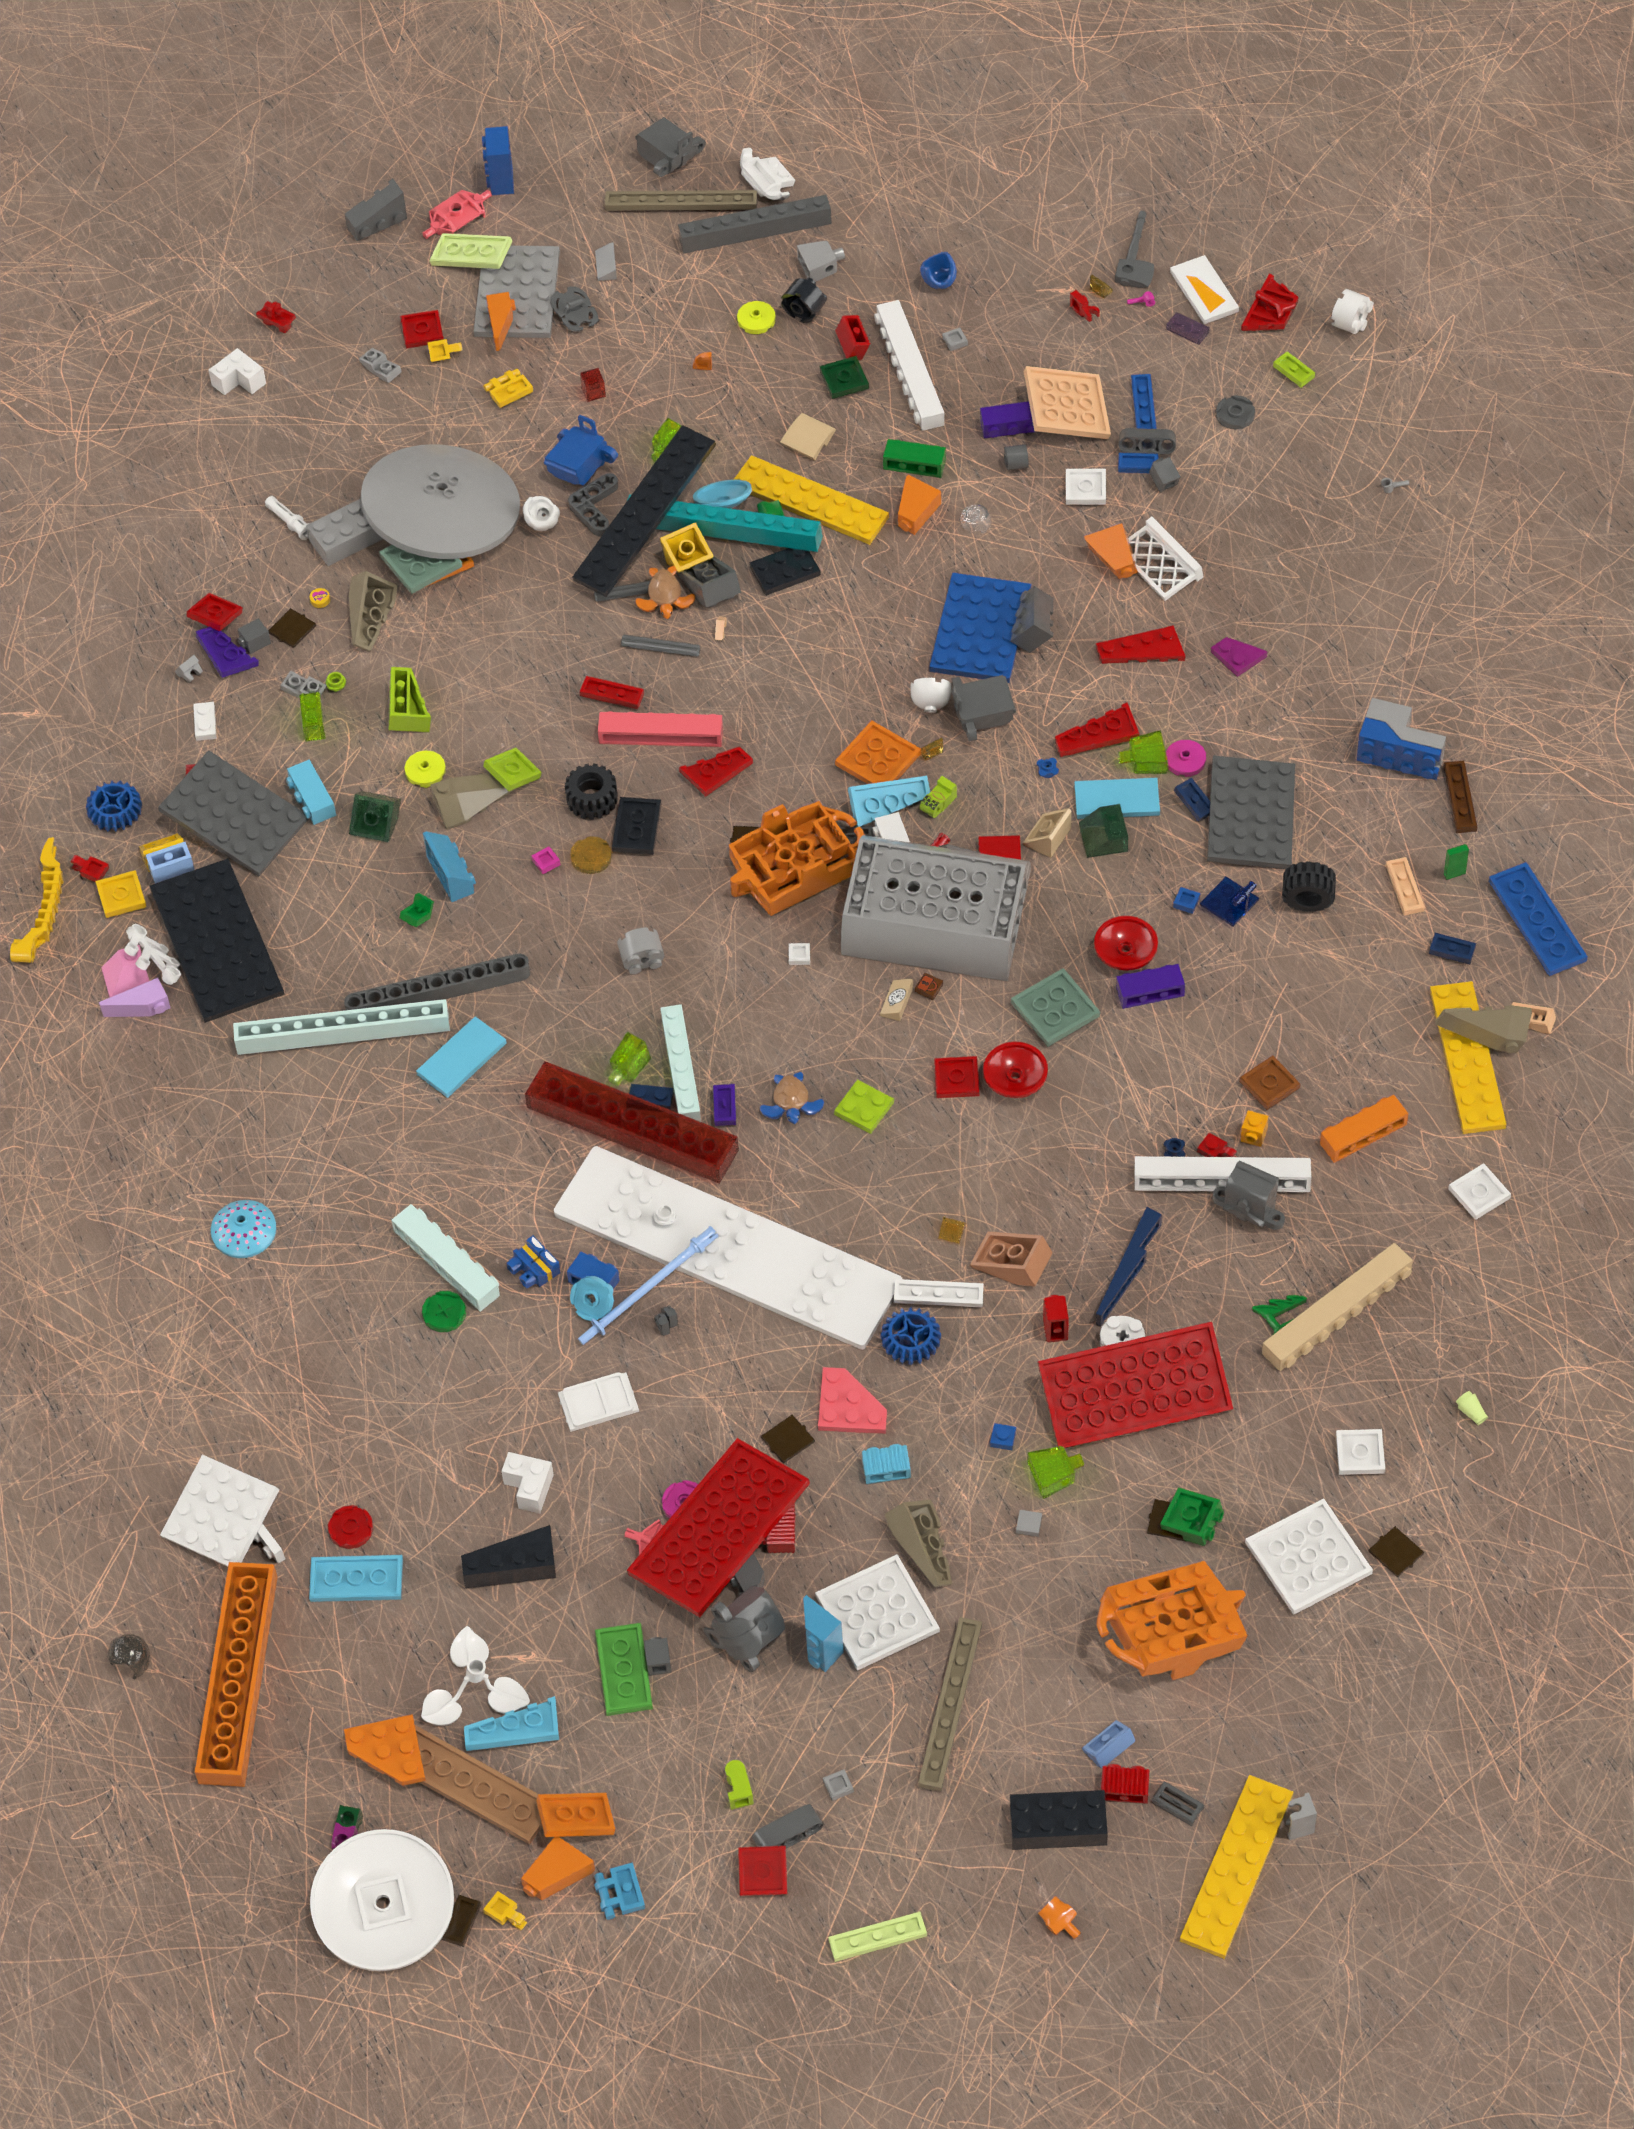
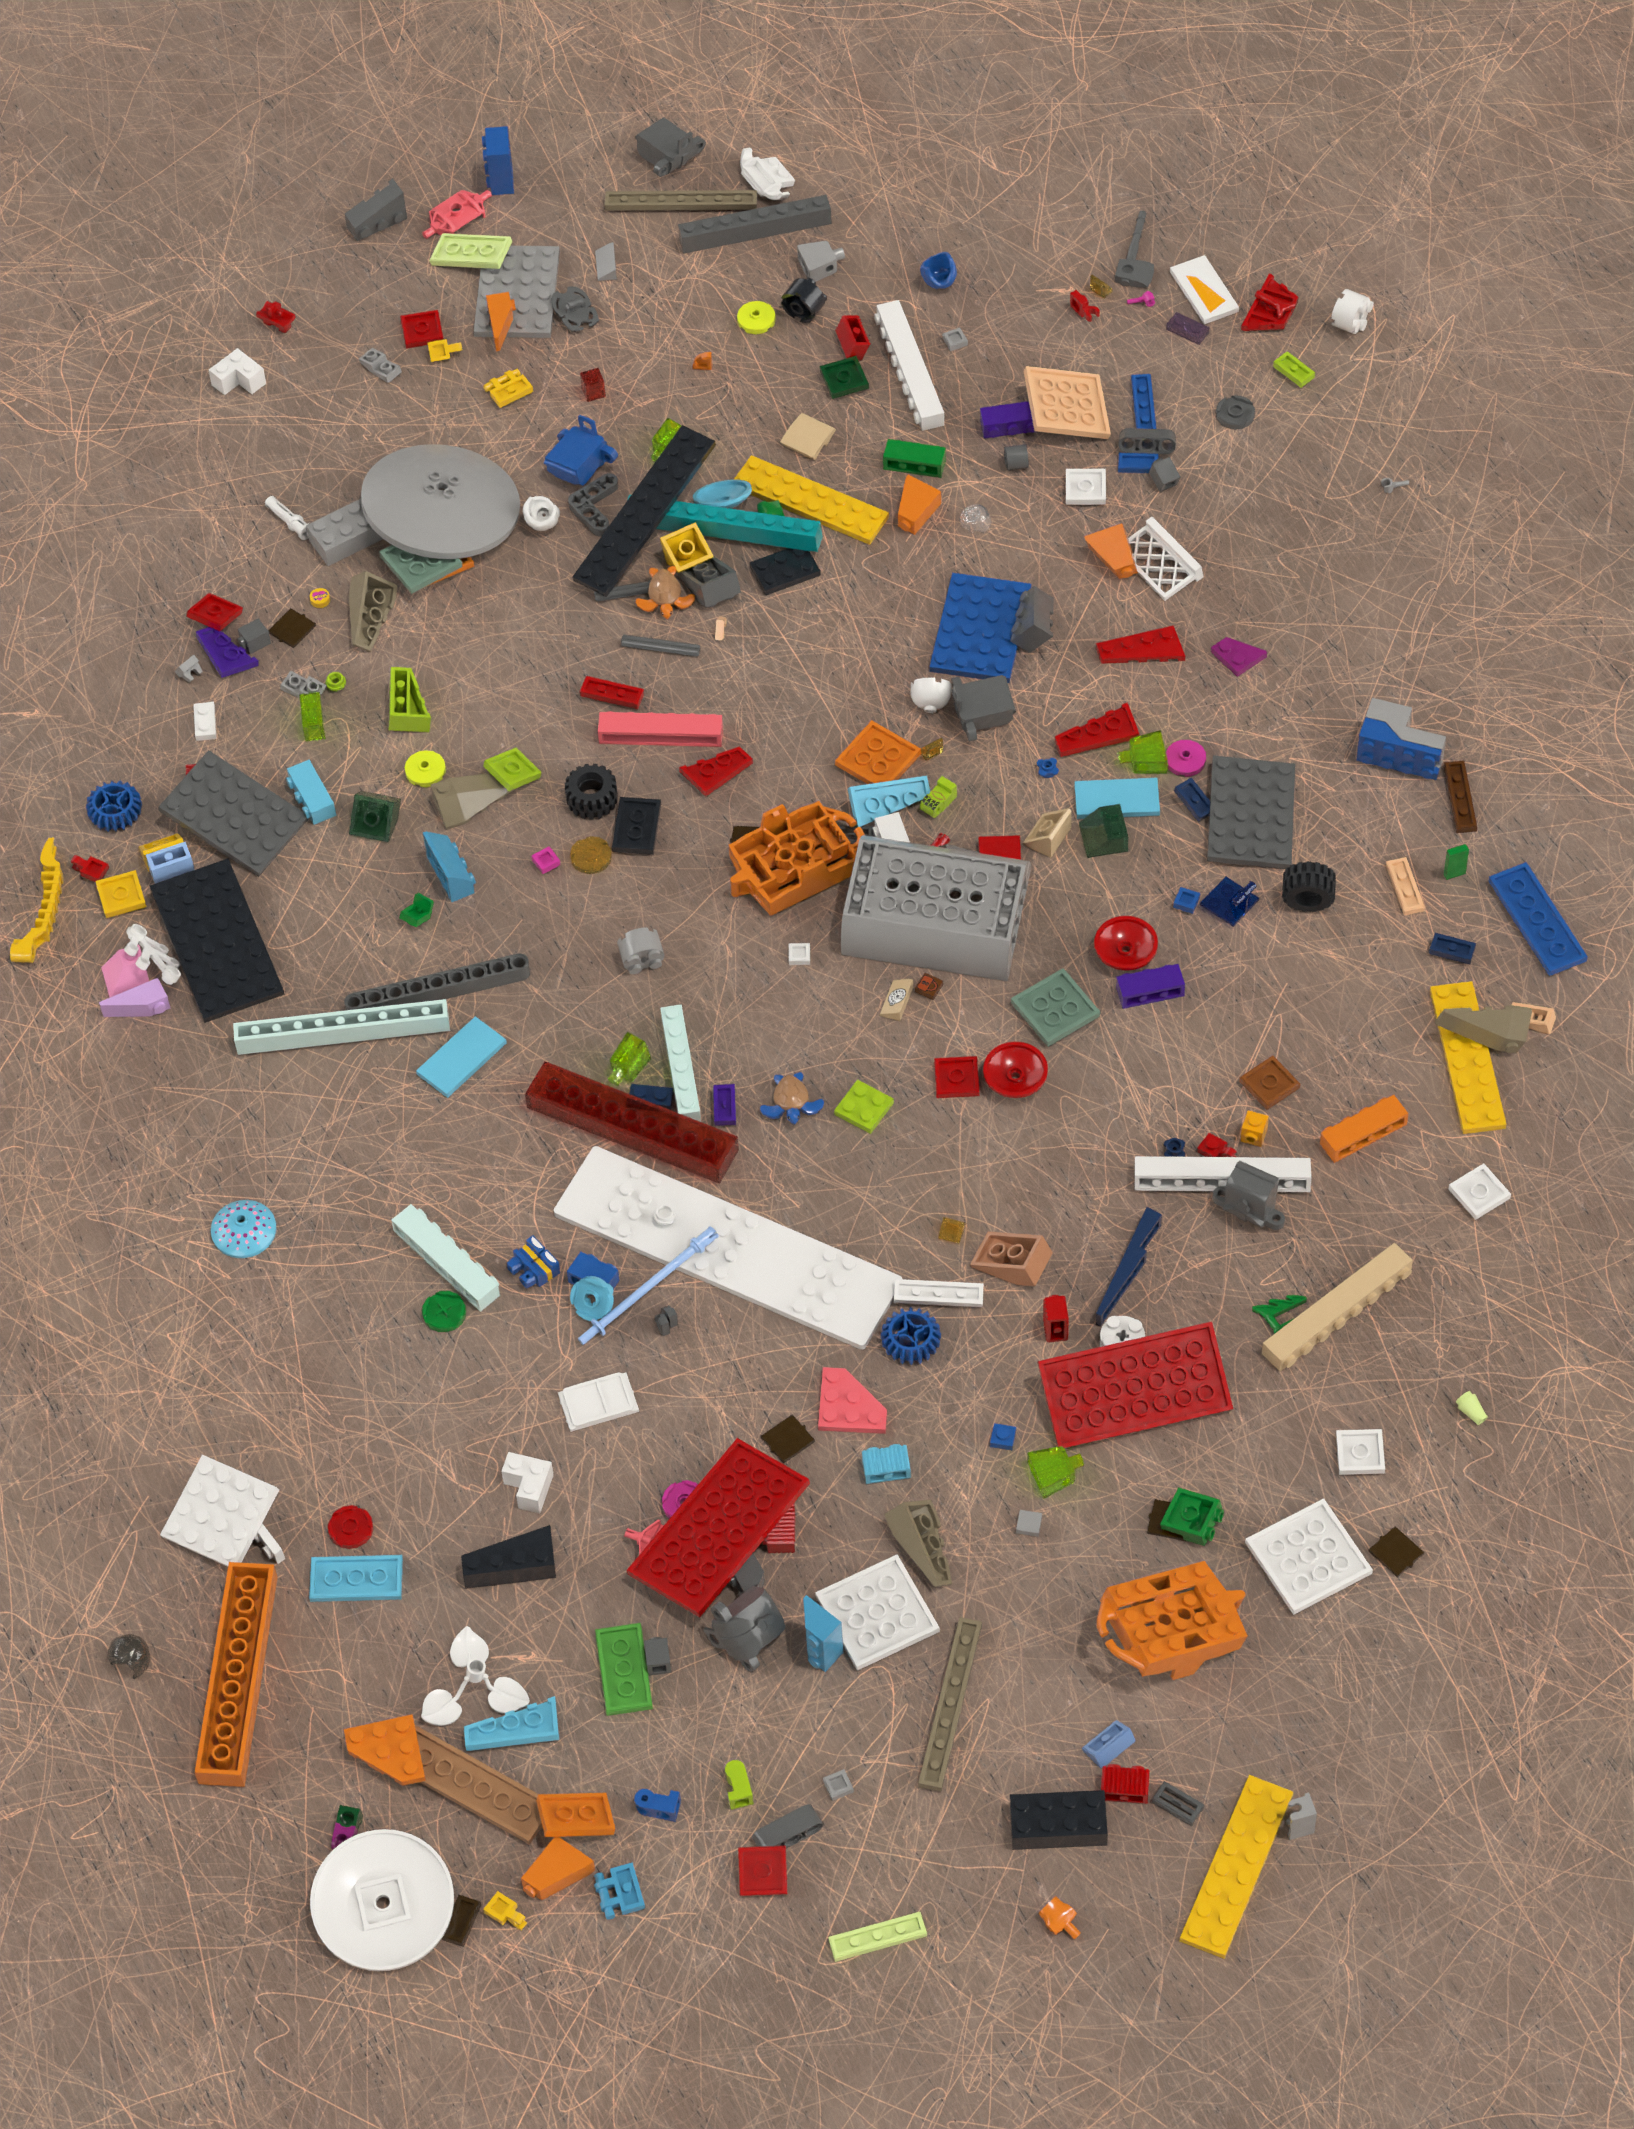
none -> blue leg [634,1789,681,1822]

